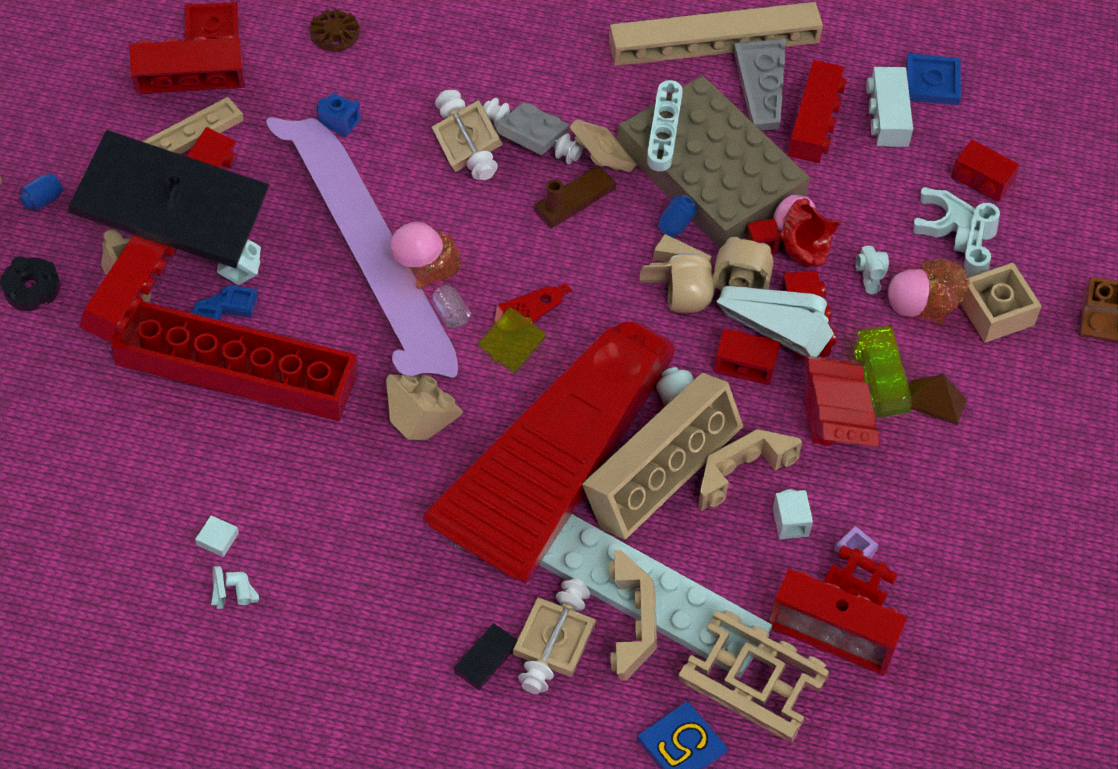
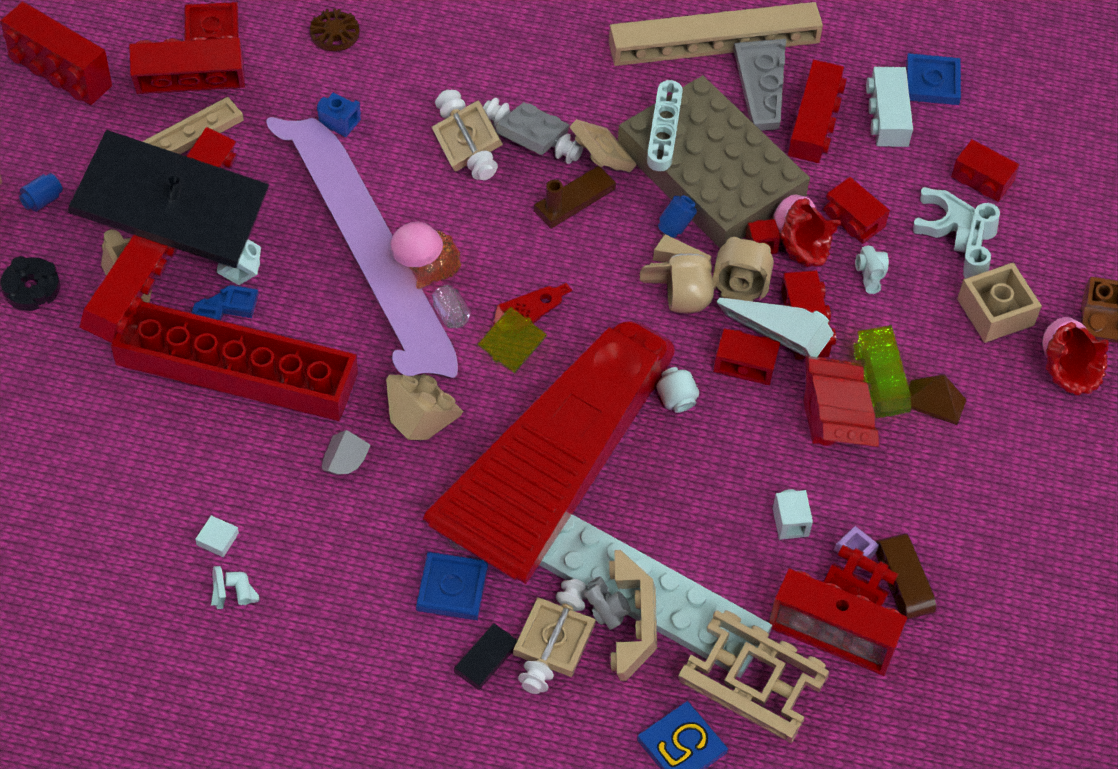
tan brick [582,373,743,540] -> none
tan slope [698,429,802,511] -> none
light aqua beam [719,286,827,315] -> none
hair [888,259,970,324] -> none
none -> red brick [0,1,112,106]
none -> light grey brick [322,430,370,475]
none -> blue tile [416,552,488,621]
none -> light grey plate [583,576,631,630]
none -> red brick [823,177,890,244]
none -> reddish brown beam [875,533,936,620]
none -> red hair [1042,317,1109,396]

